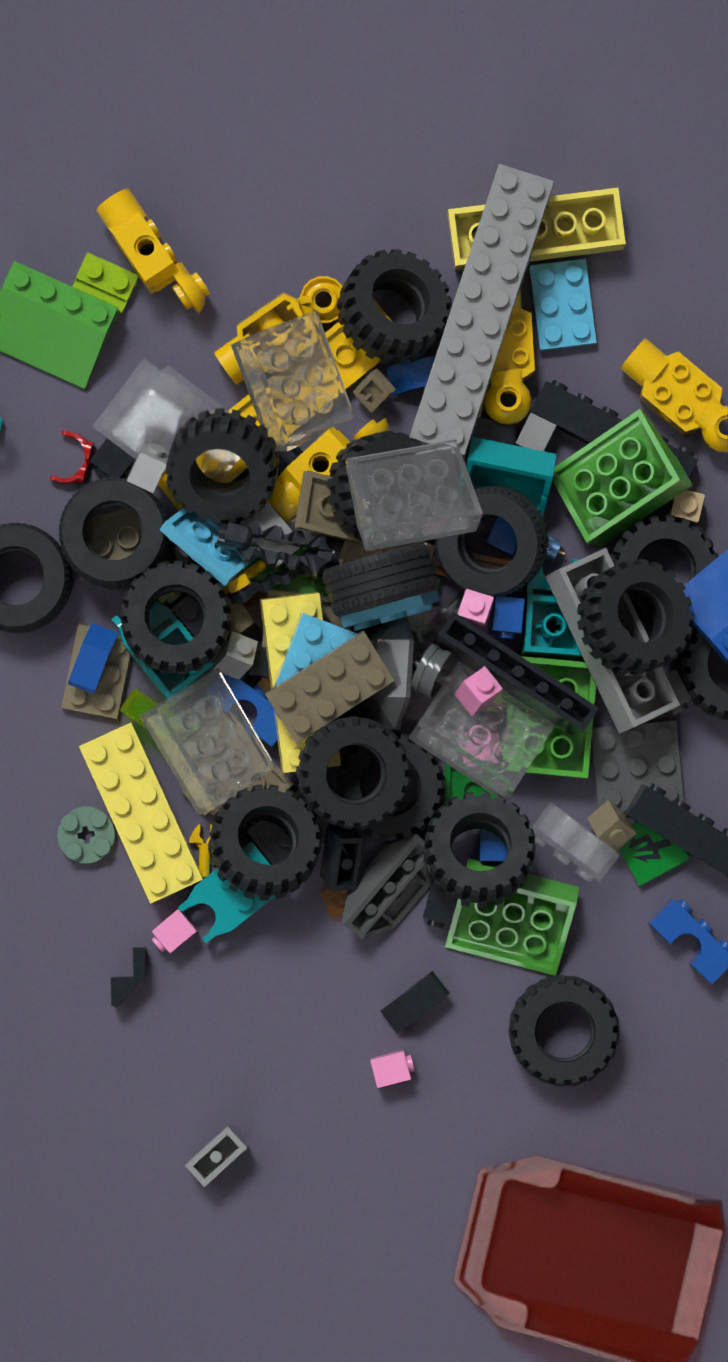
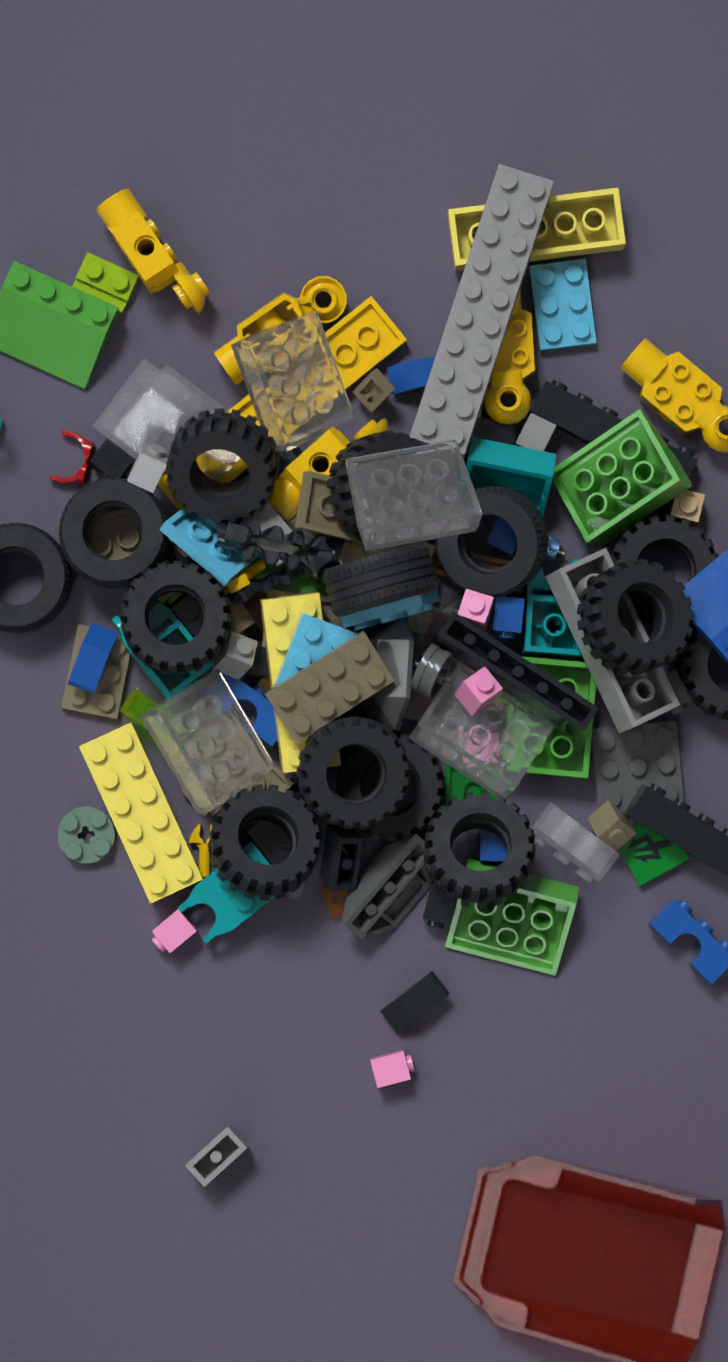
black slope [110,947,147,1006] -> none
black tyre [337,249,452,364] -> none
black tyre [508,975,620,1087] -> none

